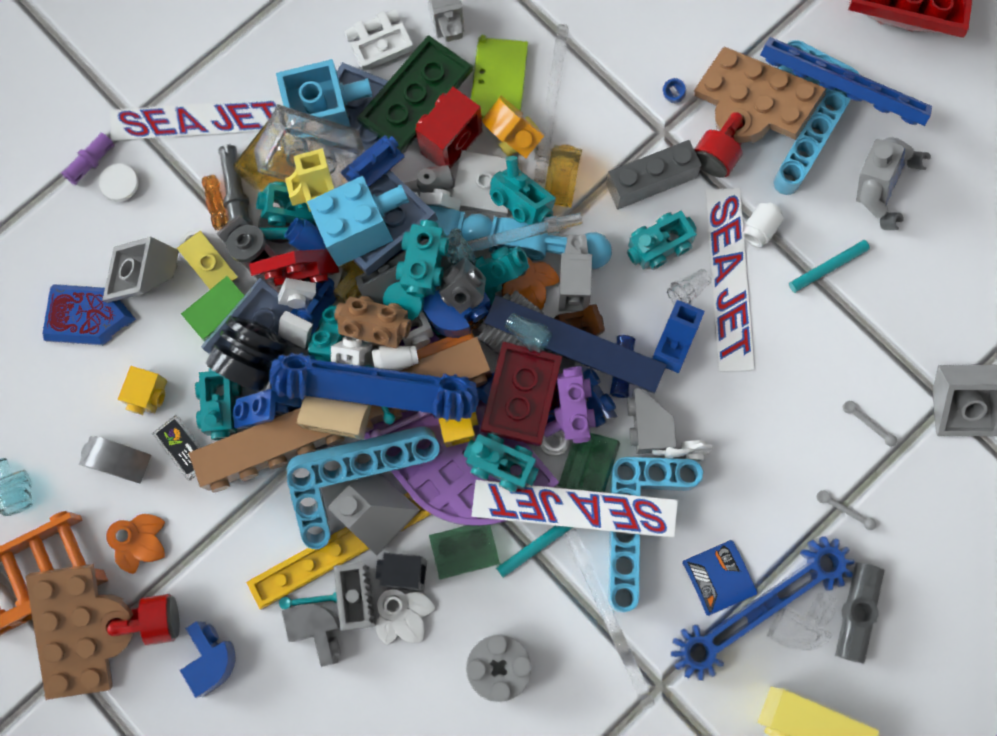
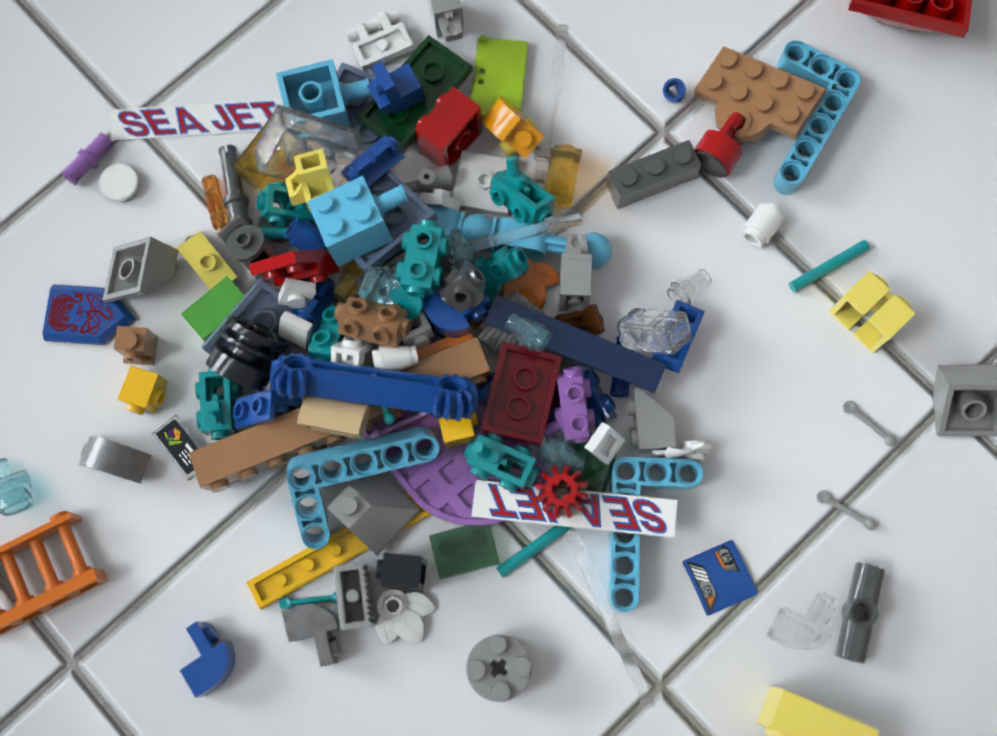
medium nougat plate [25,564,179,700] -> none
orange plate [106,514,165,574] -> none
teal brick [627,210,697,270] -> none
blue arm [670,536,855,681] -> none
sticker [705,188,755,372] -> none
blue plate [760,37,932,126] -> none
light grey torso [856,137,931,230] -> none
none -> medium nougat brick [114,326,158,365]
none -> clear light blue tile [357,266,400,304]
none -> blue brick [367,61,426,113]
none -> red gear [535,465,589,519]
none -> clear light blue cone [538,435,586,472]
none -> white plate [584,422,625,465]
none -> clear brick [616,308,692,355]
none -> light yellow piece [829,271,916,353]

